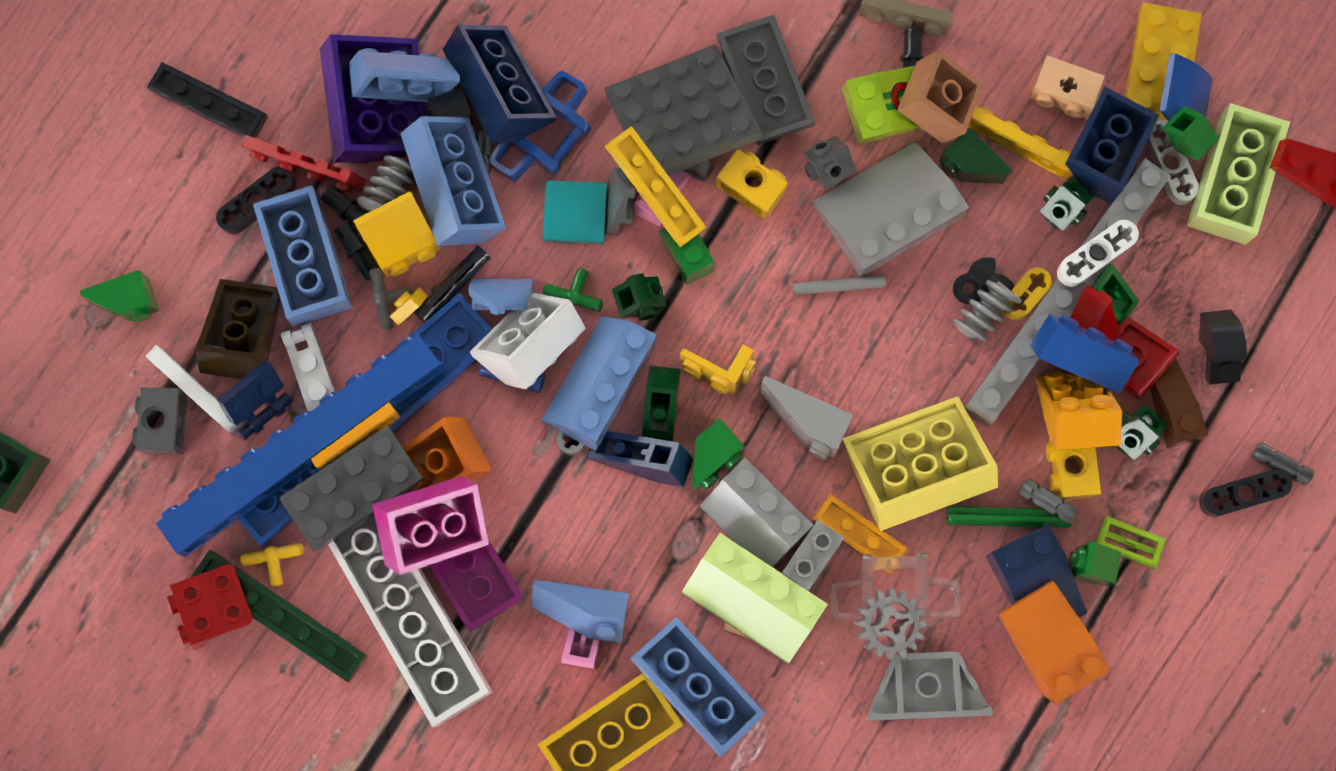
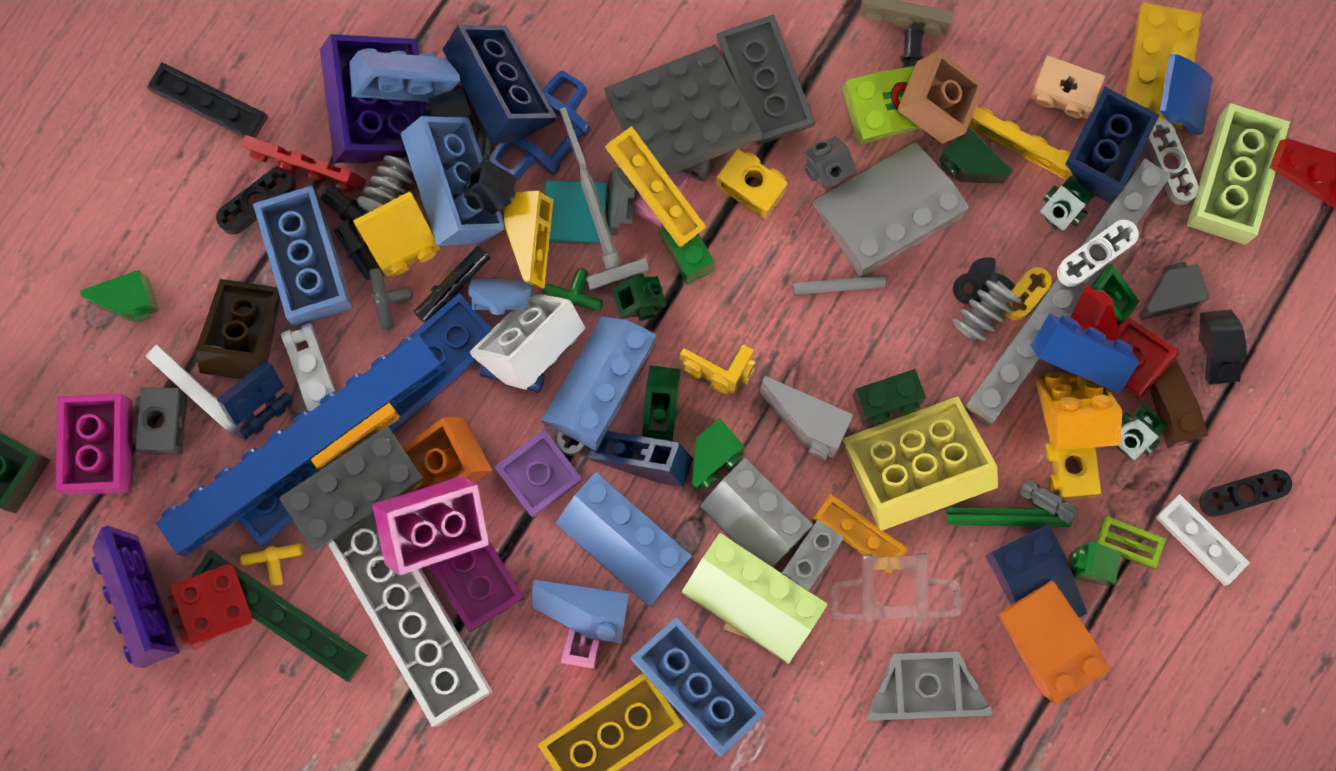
yellow plate [390,287,428,325] -> none
light grey gear [855,588,927,660] -> none
green brick [1163,106,1219,161] -> none
dark grey axle [1252,442,1315,485] -> none
none -> dark pink brick [56,394,133,496]
none -> dark purple slope [92,525,180,668]
none -> black brick [463,159,516,214]
none -> medium lavender plate [494,429,583,518]
none -> yellow slope [503,191,554,289]
none -> medium blue slope [556,472,692,607]
none -> light grey piece [560,107,649,292]
none -> dark green brick [852,369,926,425]
none -> dark grey slope [1139,262,1209,320]
none -> white plate [1155,494,1250,586]

